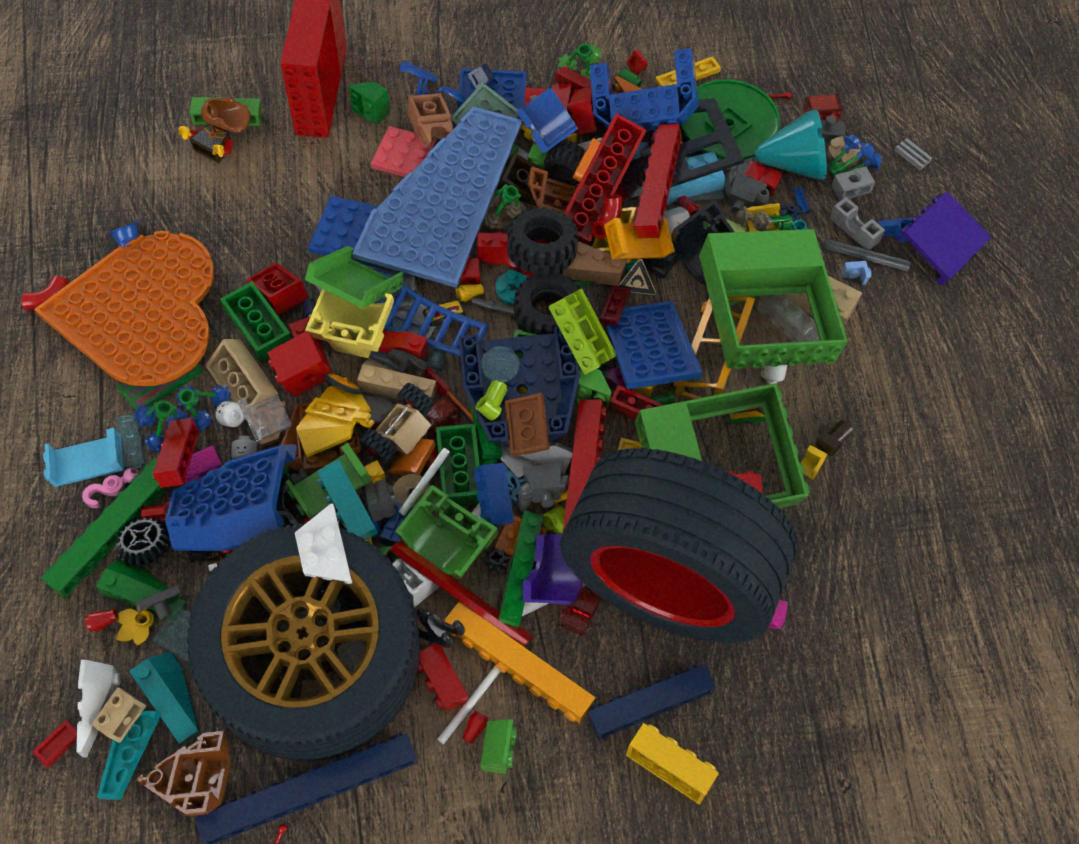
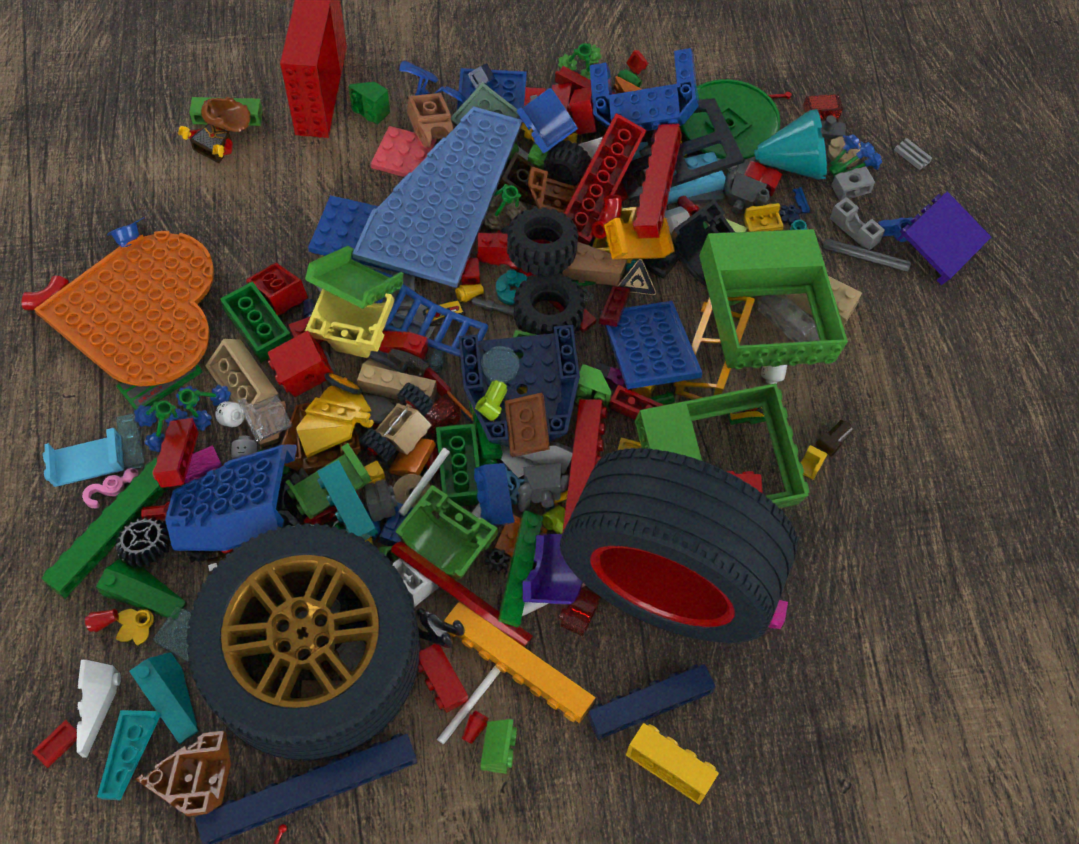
tan brick [91,687,147,743] -> none
dark grey tile [136,585,181,620] -> none
white wing [295,504,352,584] -> none
lime fence [549,288,616,374] -> none
orange beam [572,138,601,182] -> none
yellow plate [655,56,721,87] -> none
dark tan plant [736,206,793,231] -> none
light blue bracket [841,261,871,285] -> none

